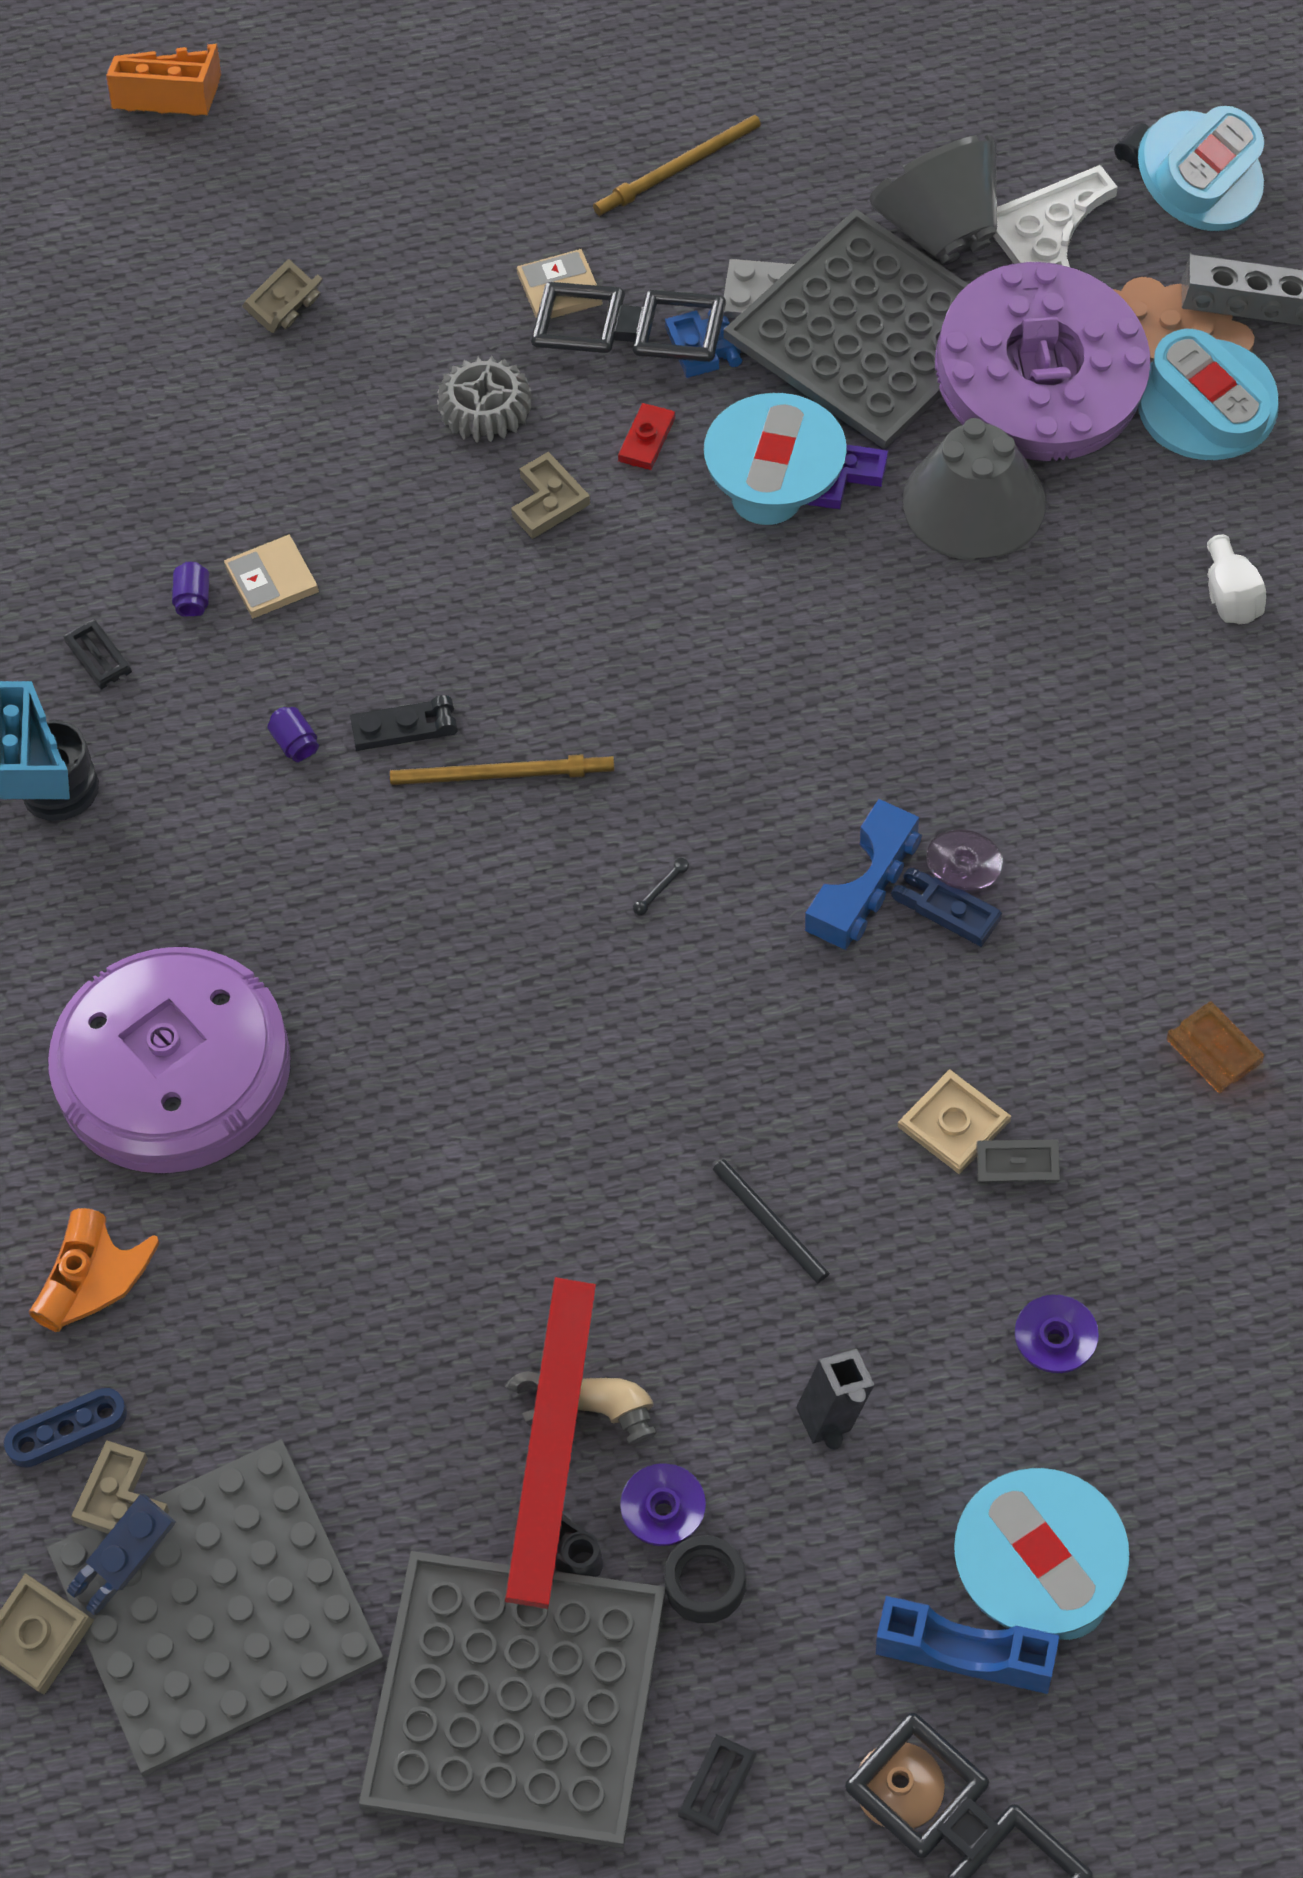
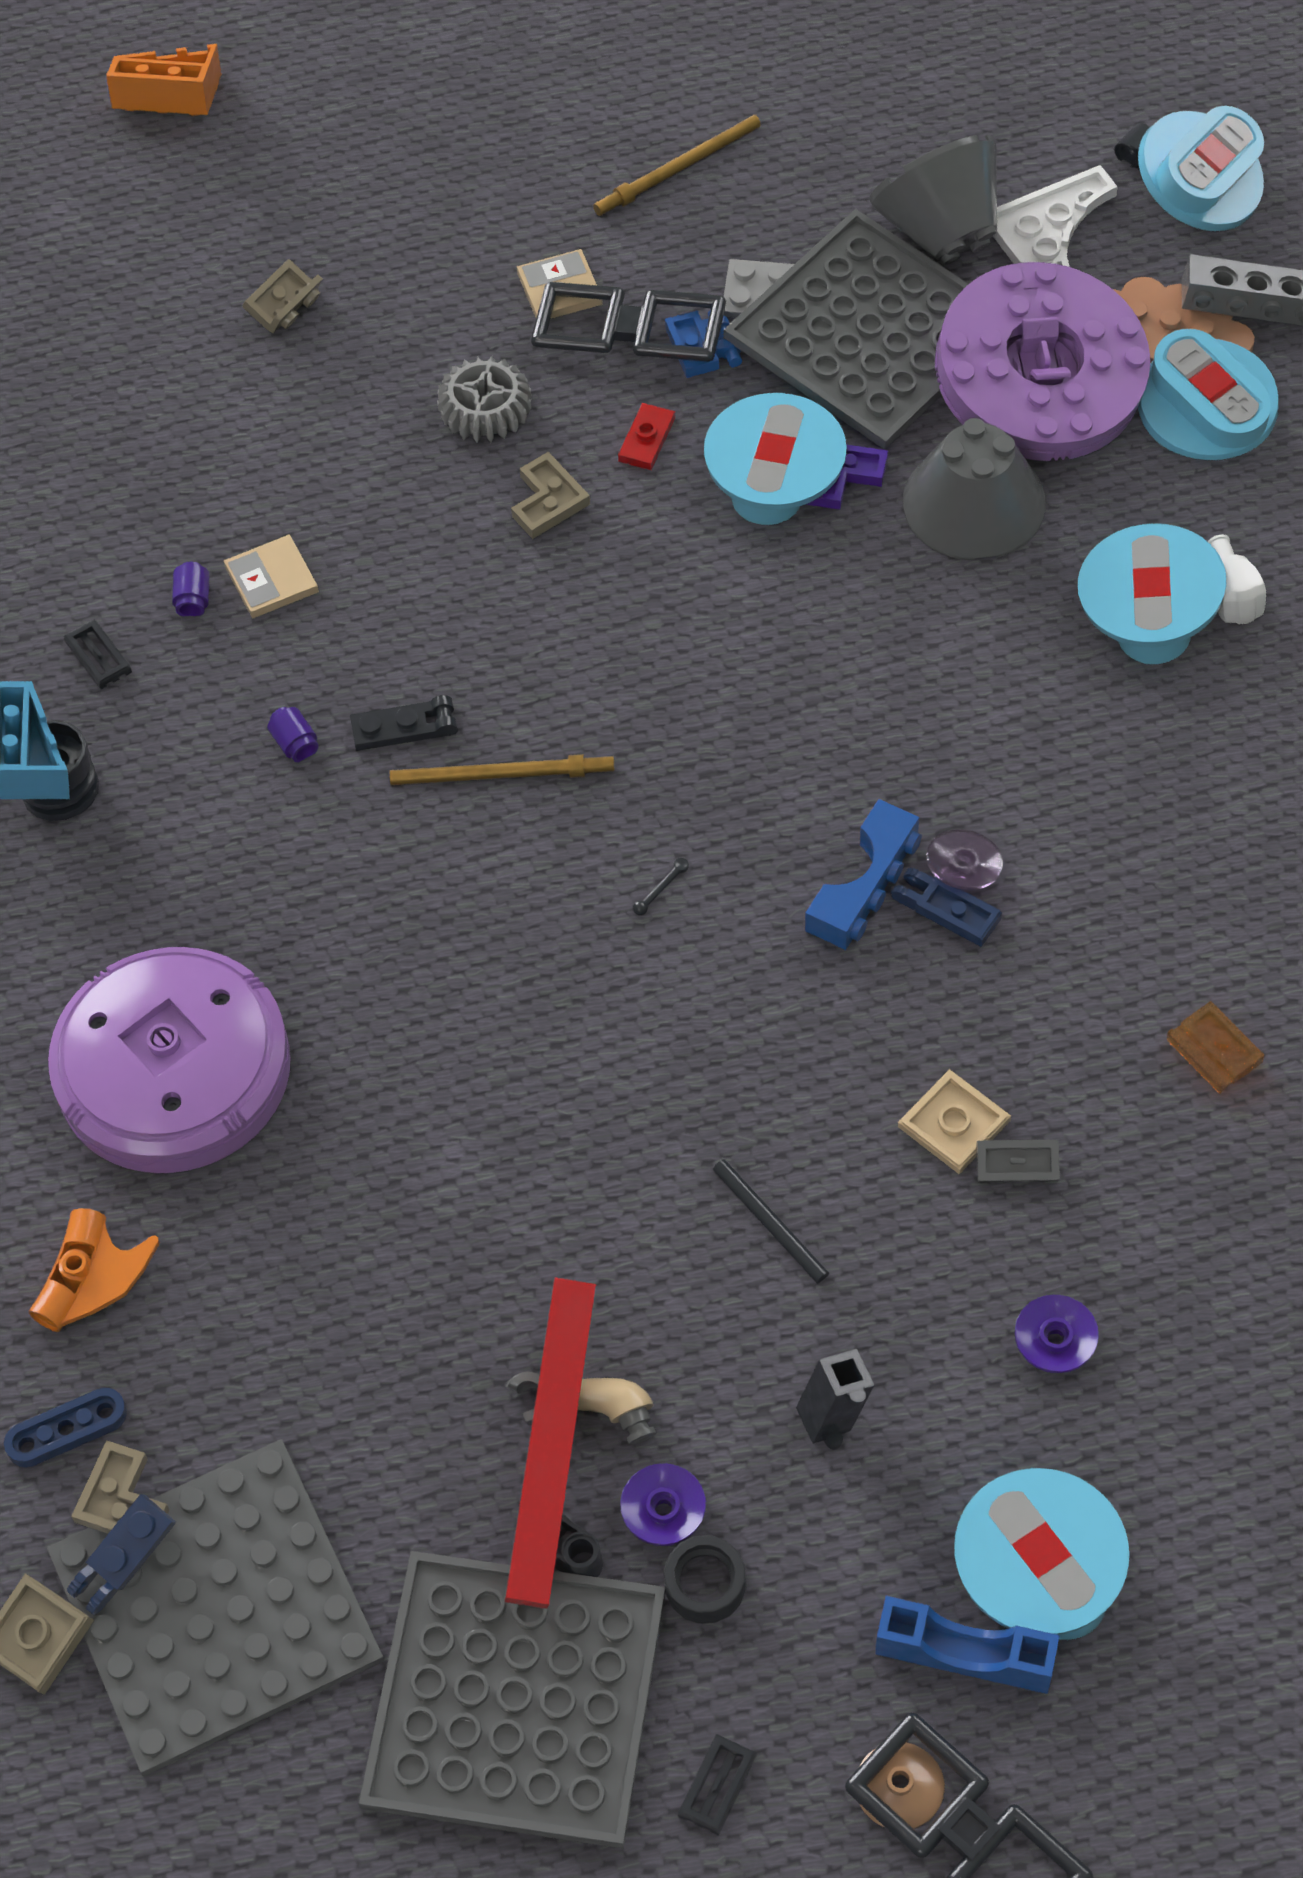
none -> medium azure piece [1078,524,1226,664]

